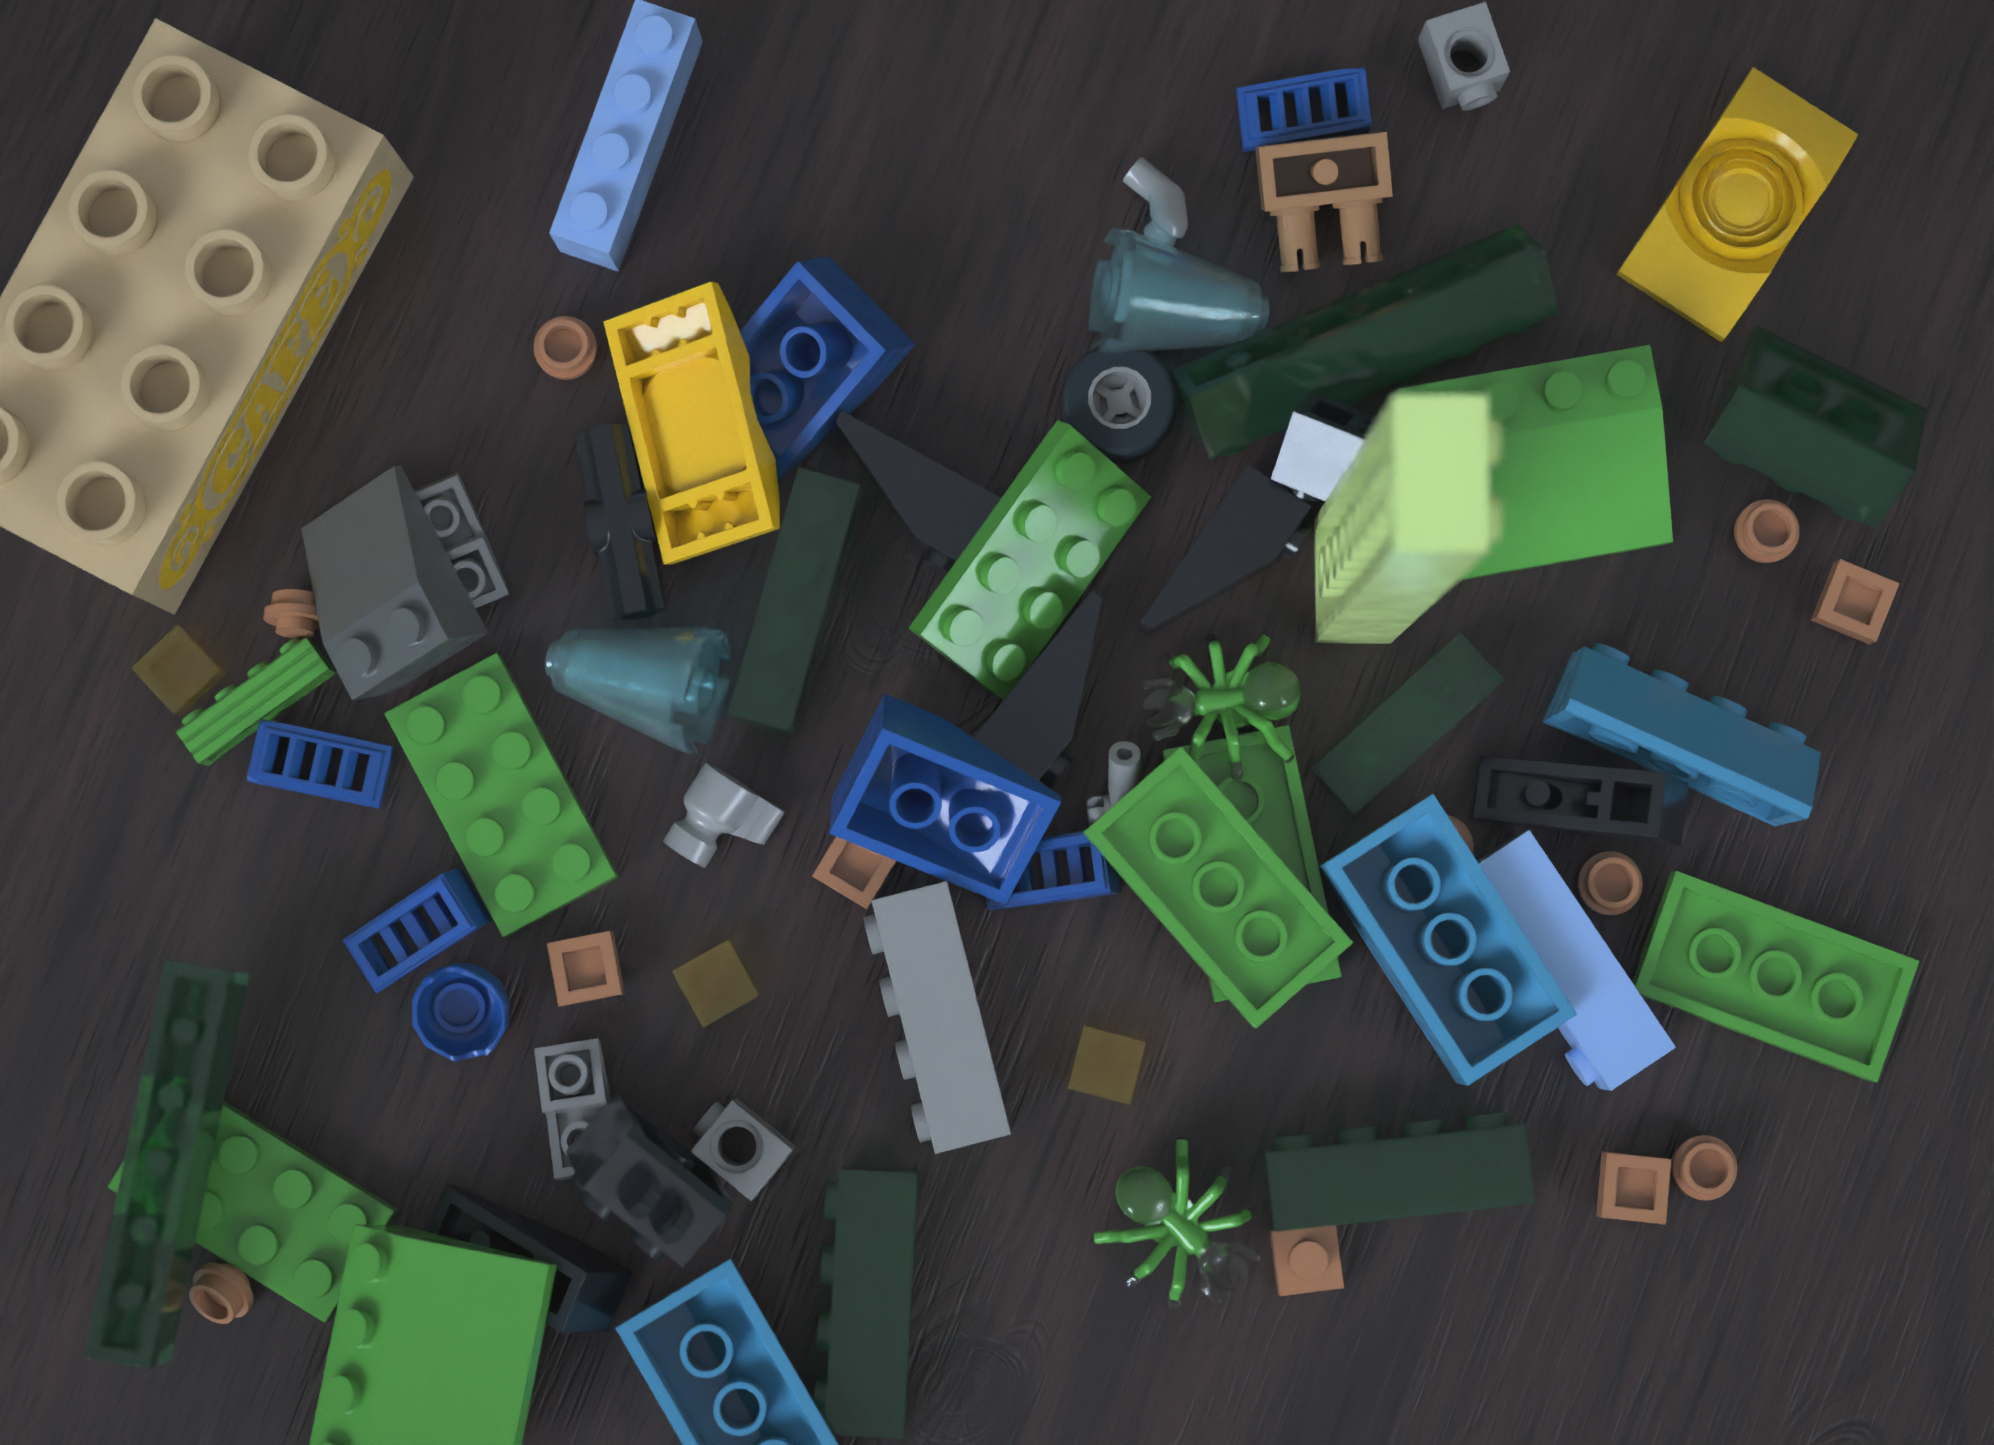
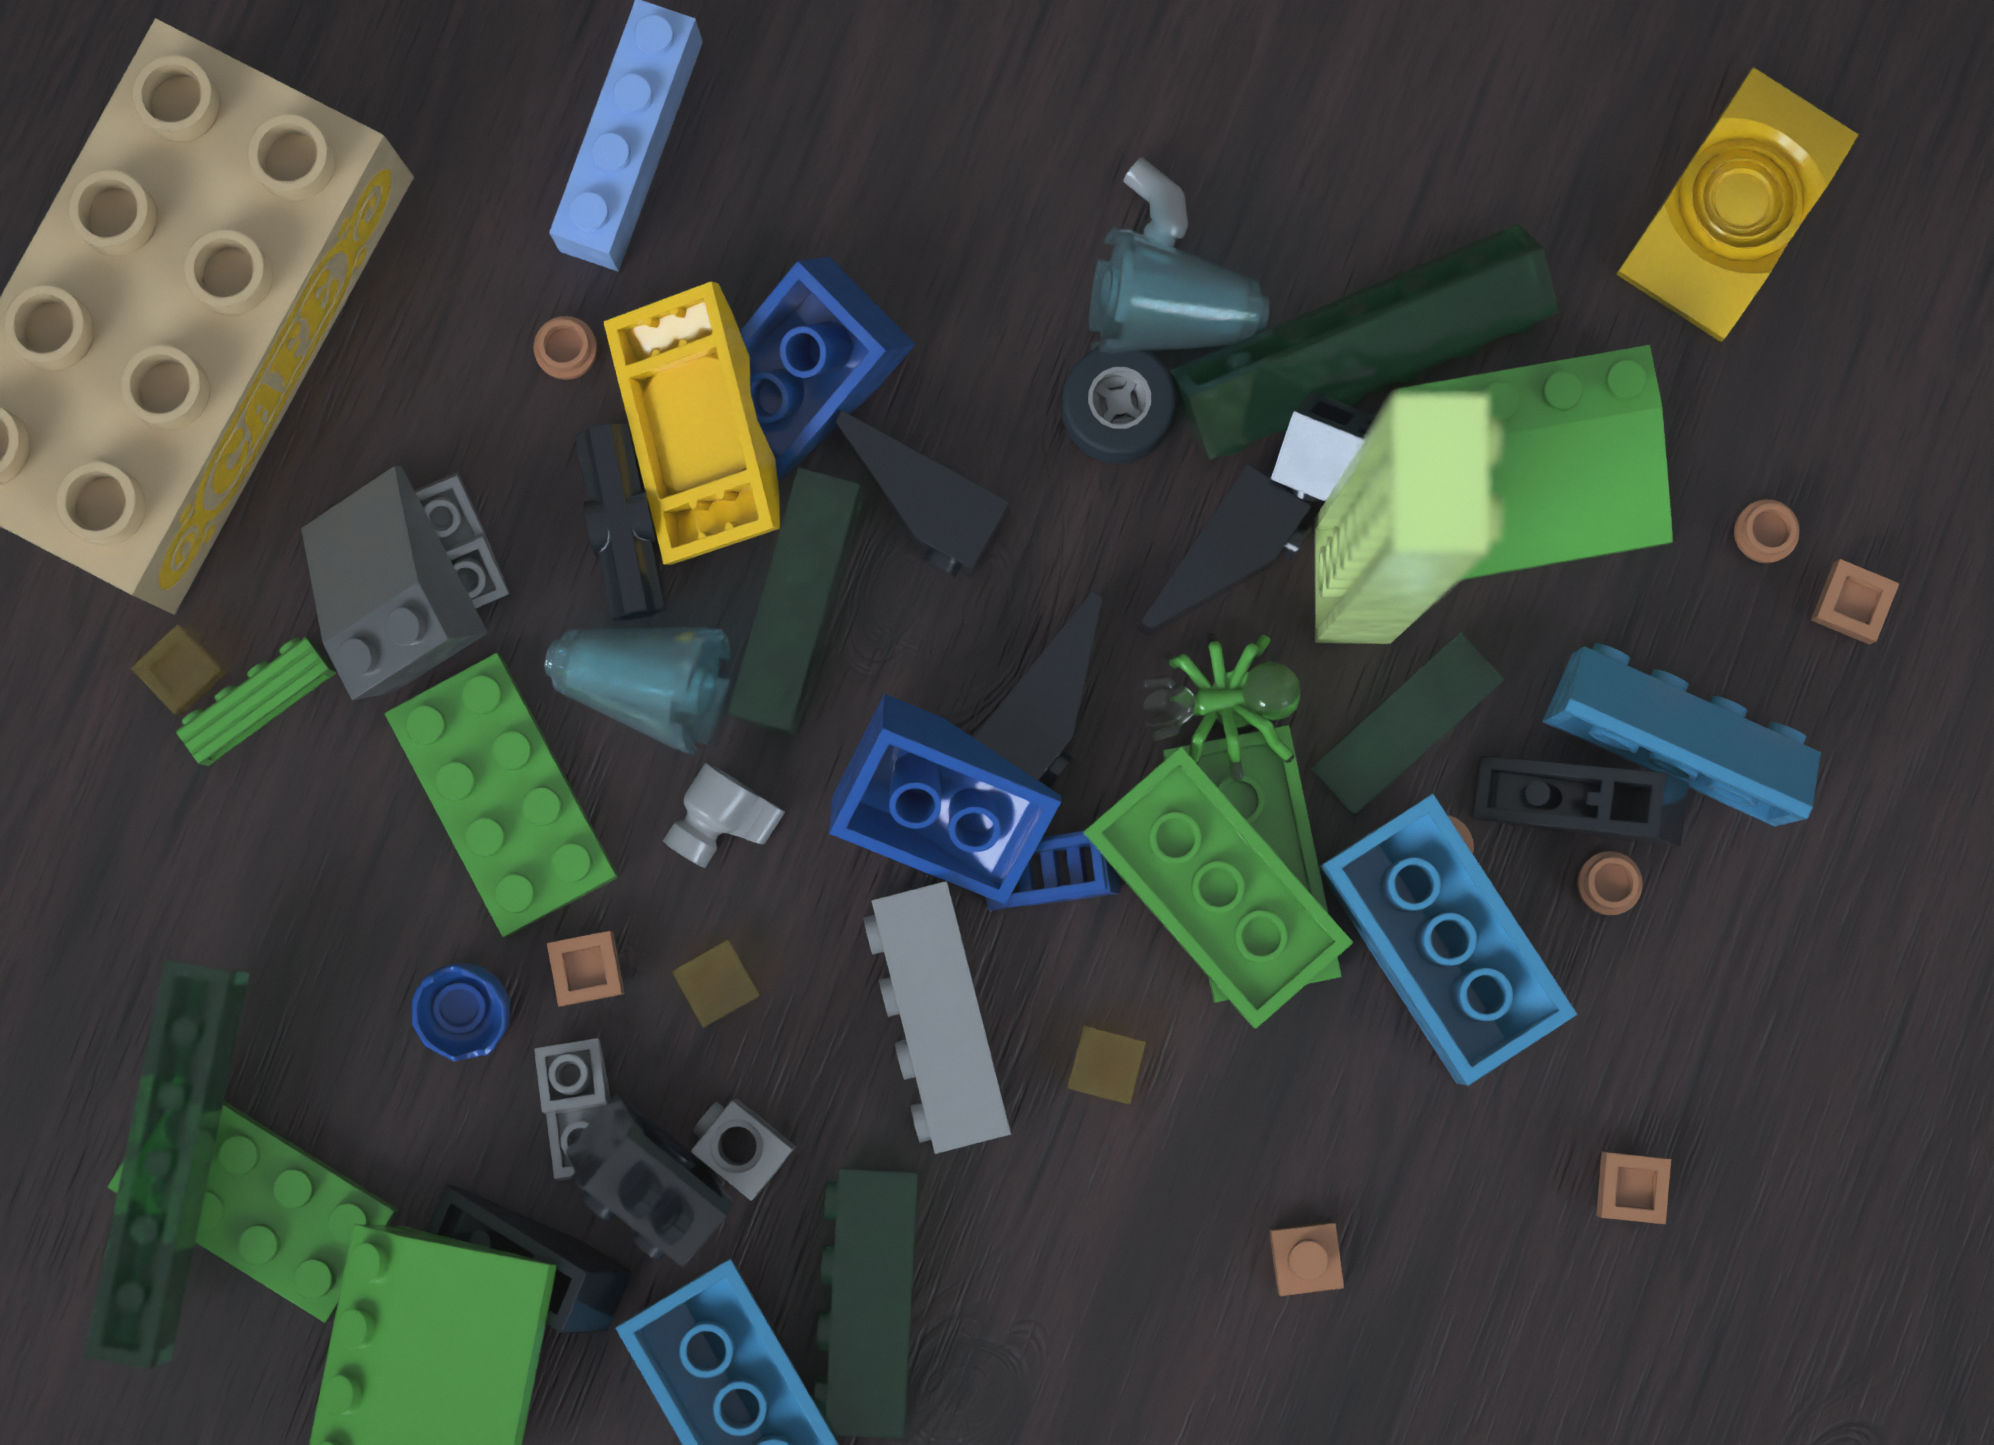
nougat plate [189,1262,254,1324] -> none
blue slope [247,719,395,809] -> none
nougat plate [263,589,320,639] -> none
blue slope [343,868,492,994] -> none
nougat plate [812,837,897,910] -> none
bright green plate [909,420,1151,700] -> none
light grey arm [1086,741,1141,826] -> none
animal [1091,1137,1262,1312] -> none
blue slope [1236,67,1371,152] -> none
medium nougat brick [1255,131,1393,272] -> none
clear green brick [1260,1111,1535,1232] -> none
light grey brick [1418,2,1510,110] -> none
light blue brick [1477,830,1676,1091] -> none
bright green plate [1632,871,1919,1082] -> none
nougat plate [1671,1135,1737,1200] -> none
clear green slope [1704,326,1927,529] -> none

